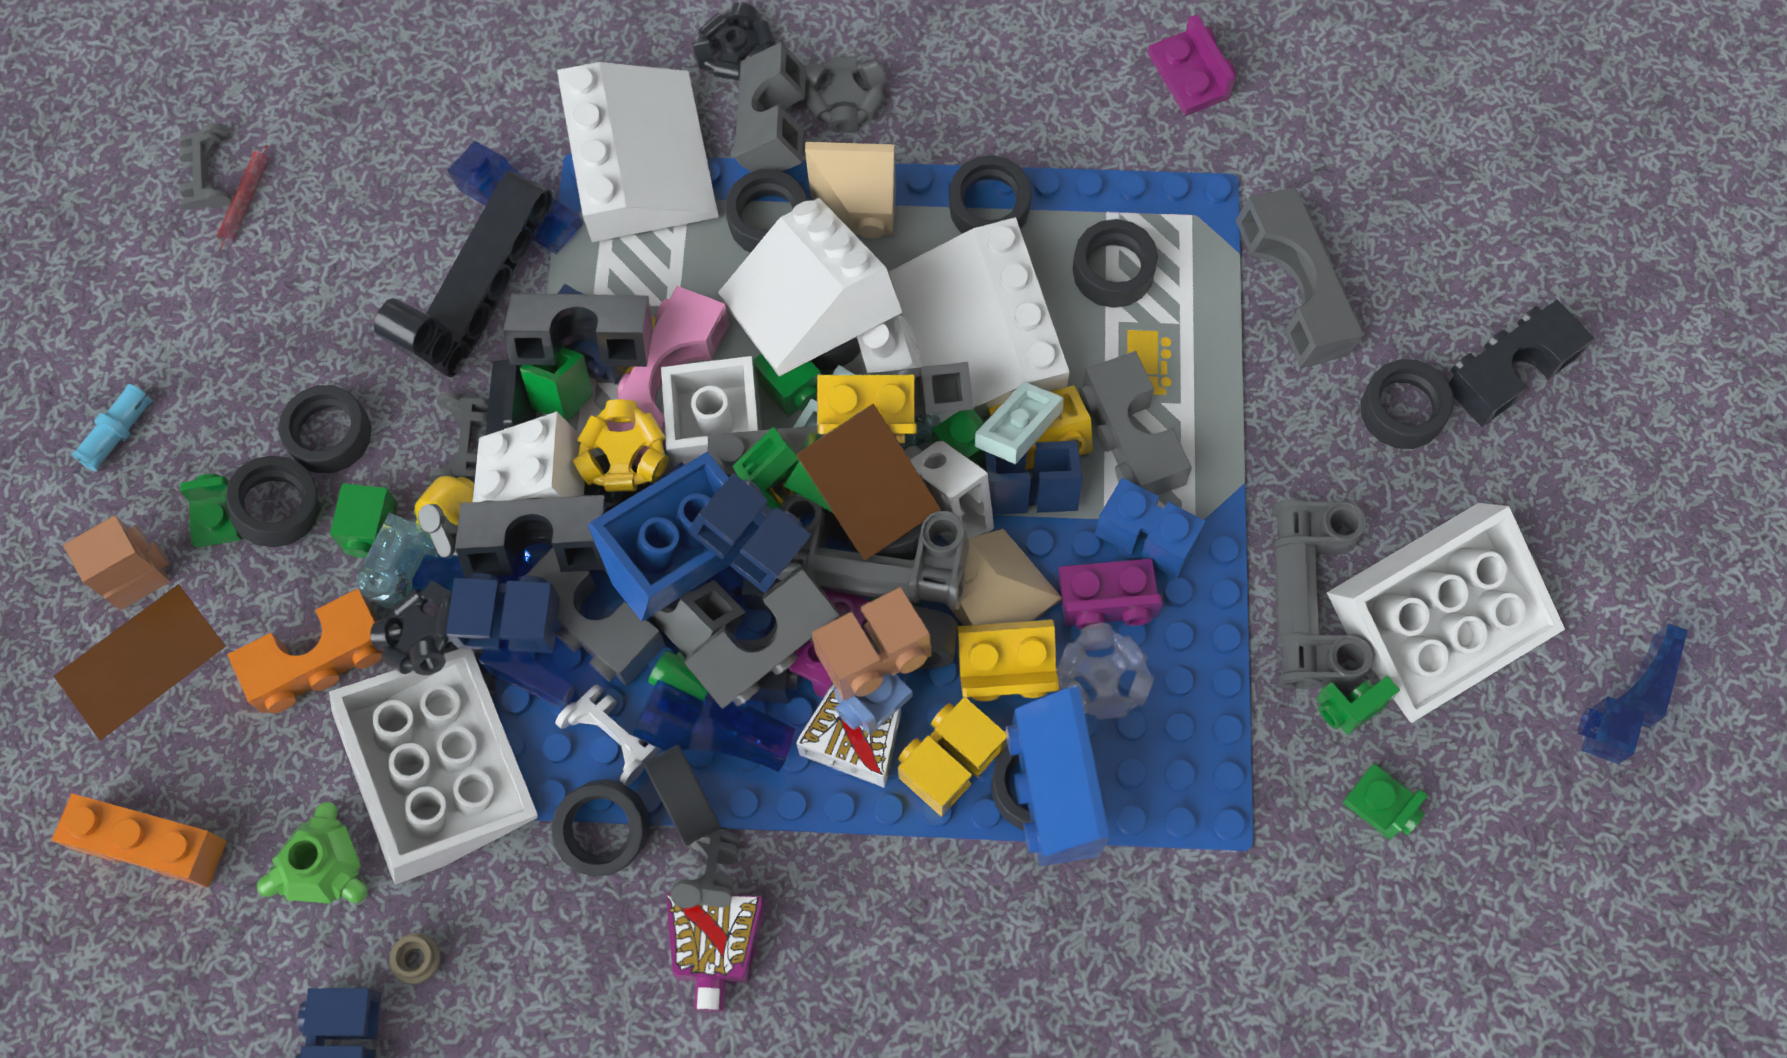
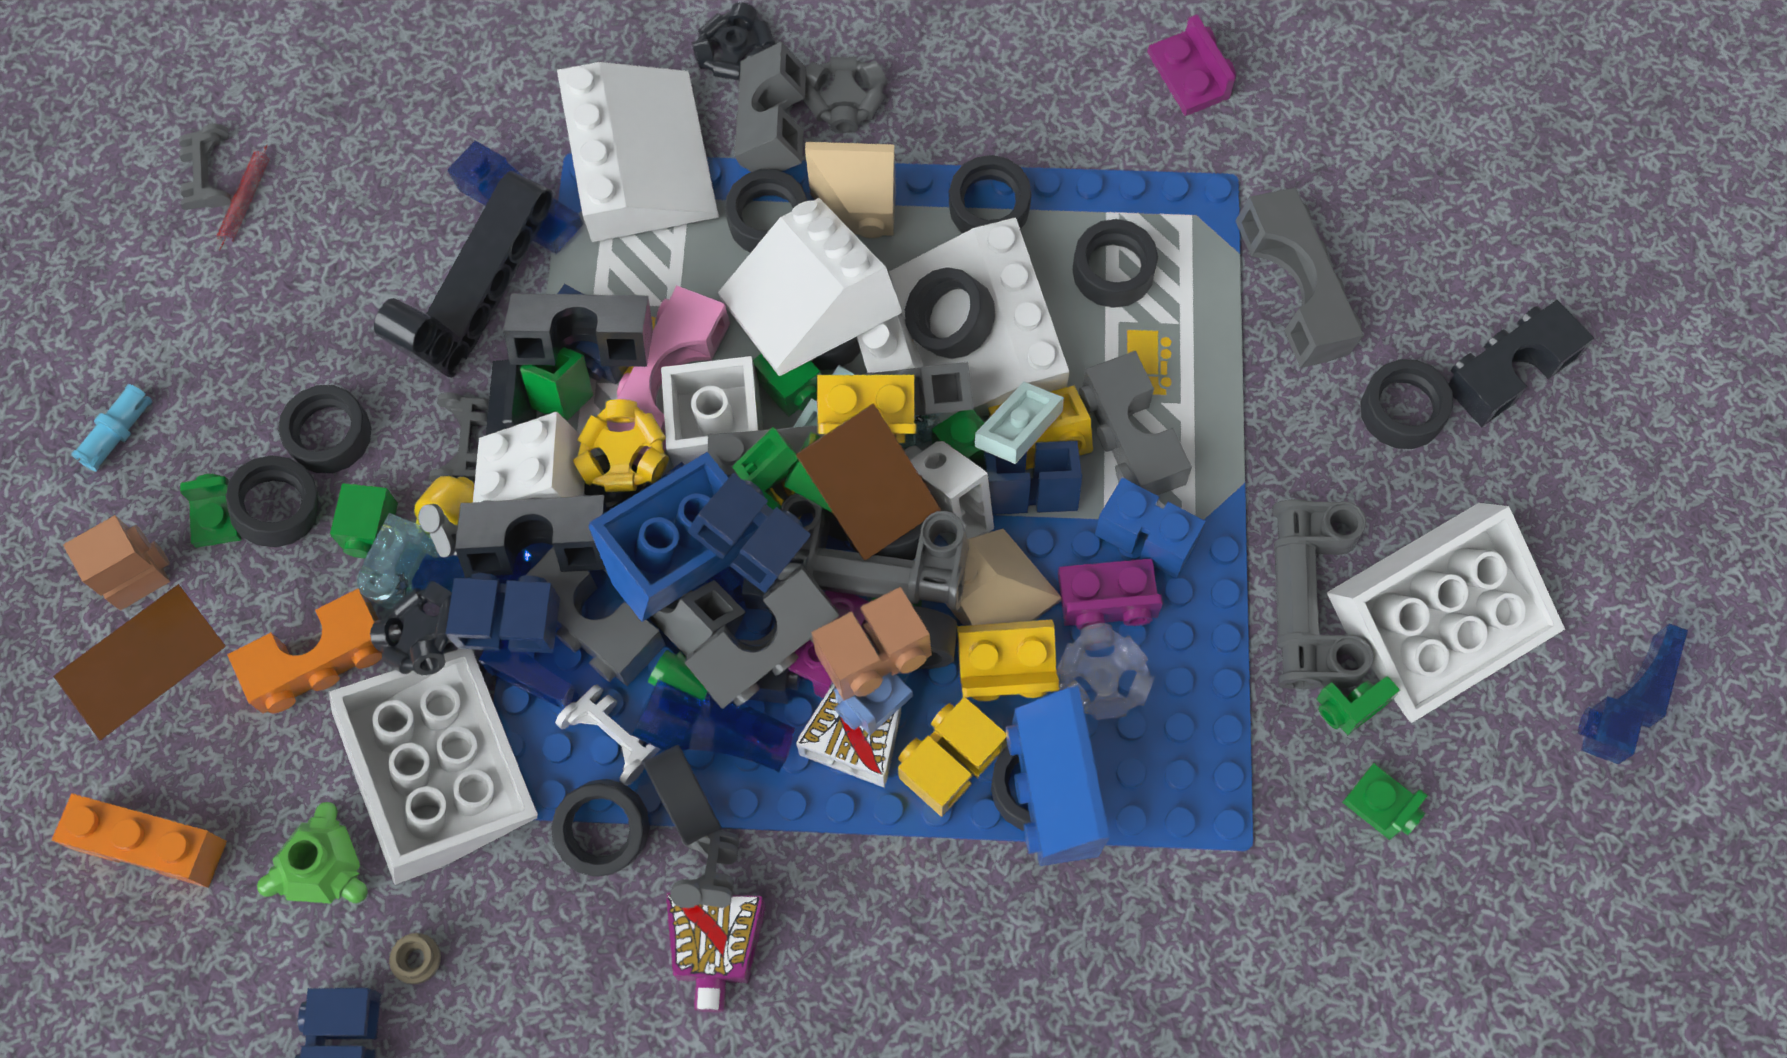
none -> black tyre [905,267,995,359]

